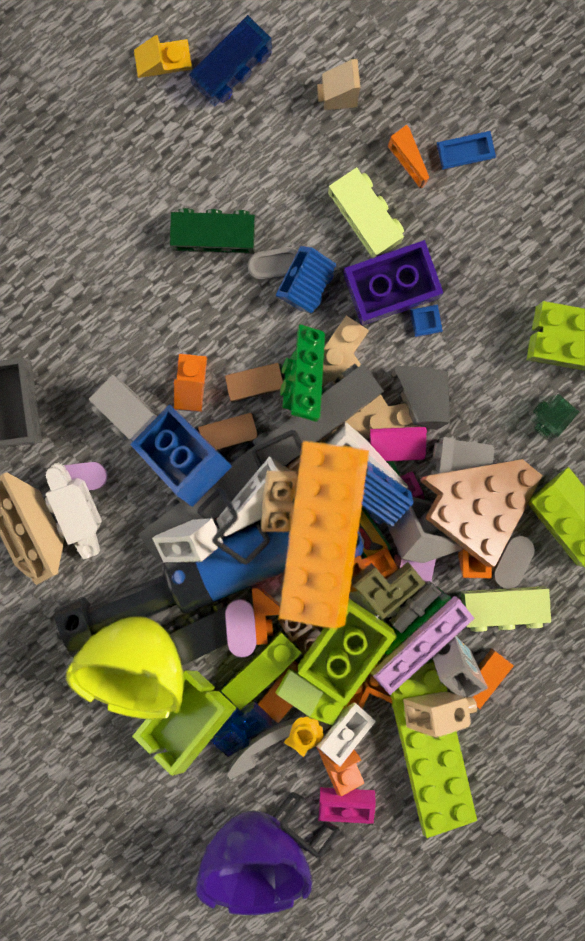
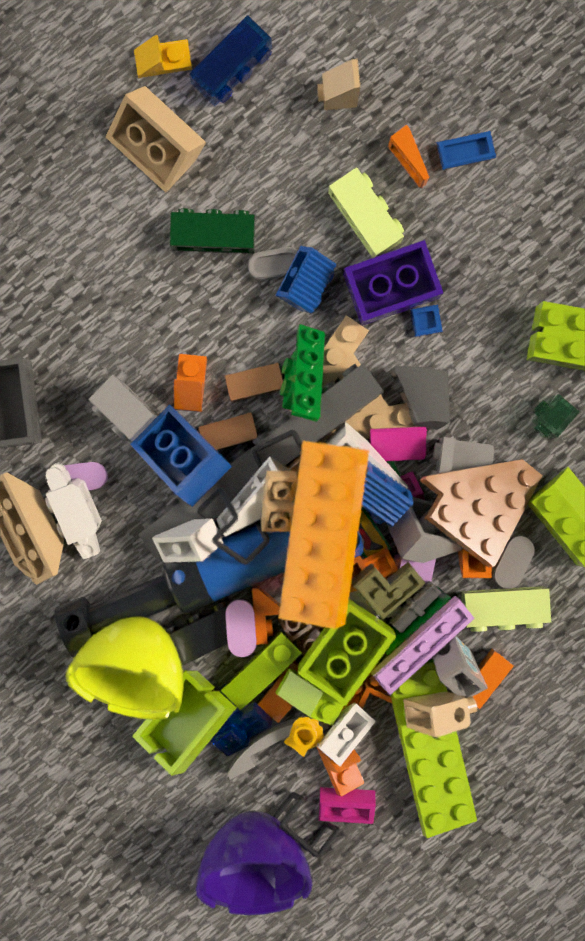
none -> tan slope [106,86,206,193]

